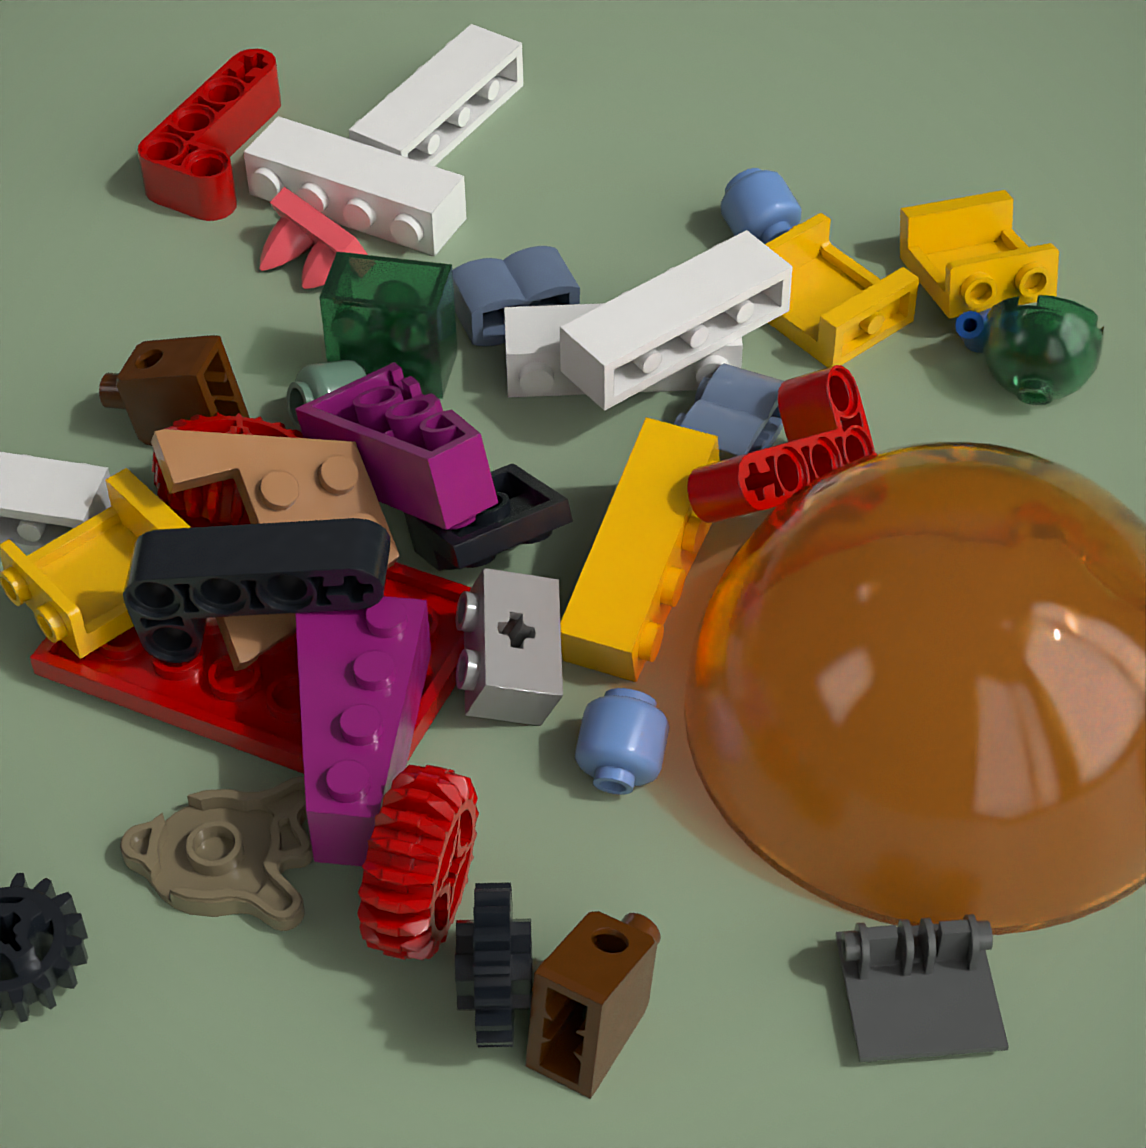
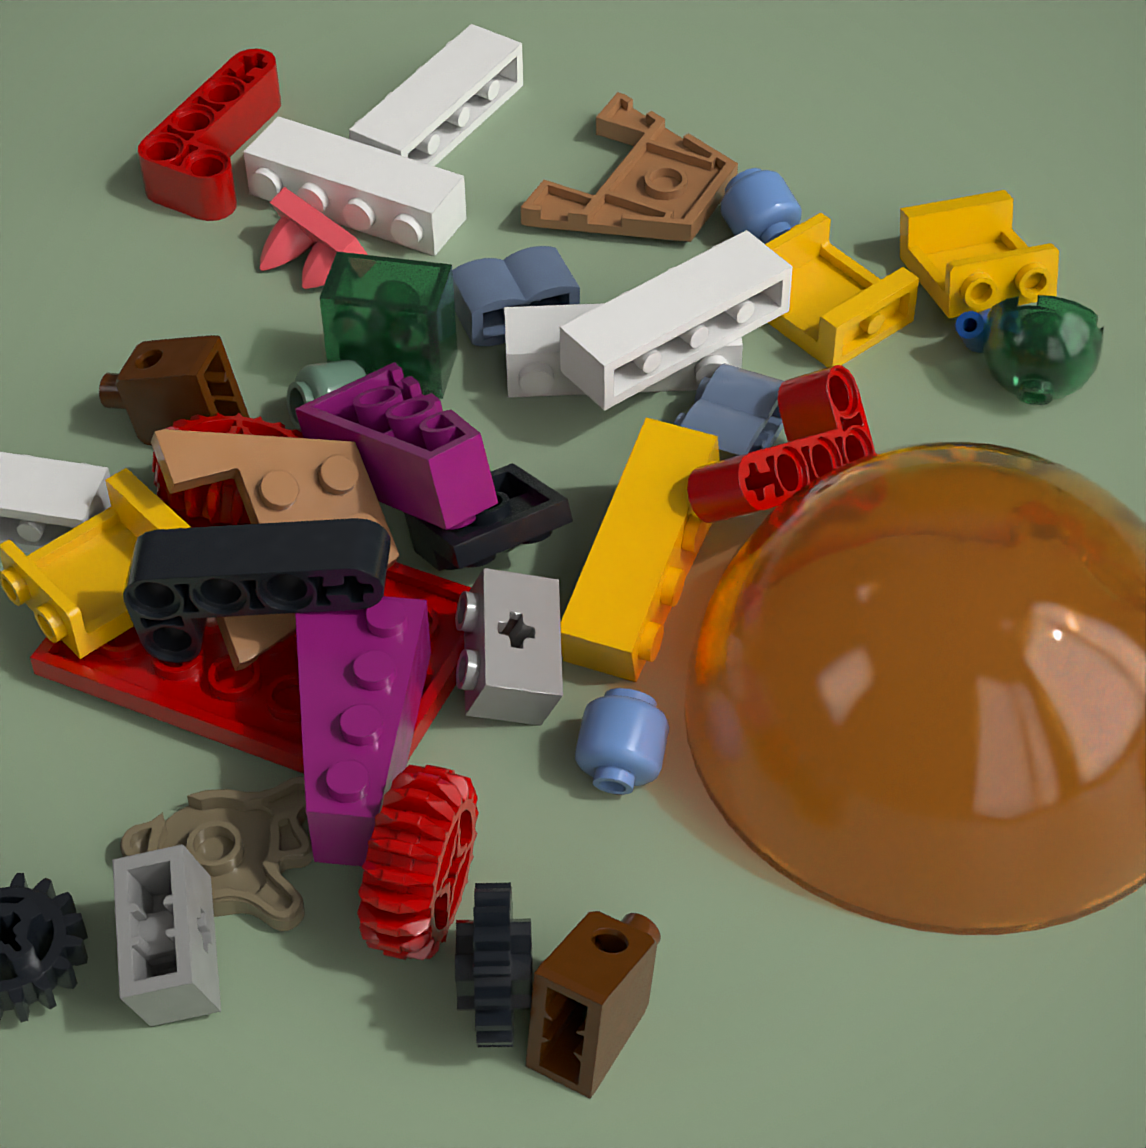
dark grey hinge [835,914,1009,1062] -> none
none -> light grey brick [112,844,221,1026]
none -> medium nougat wing [521,92,738,242]

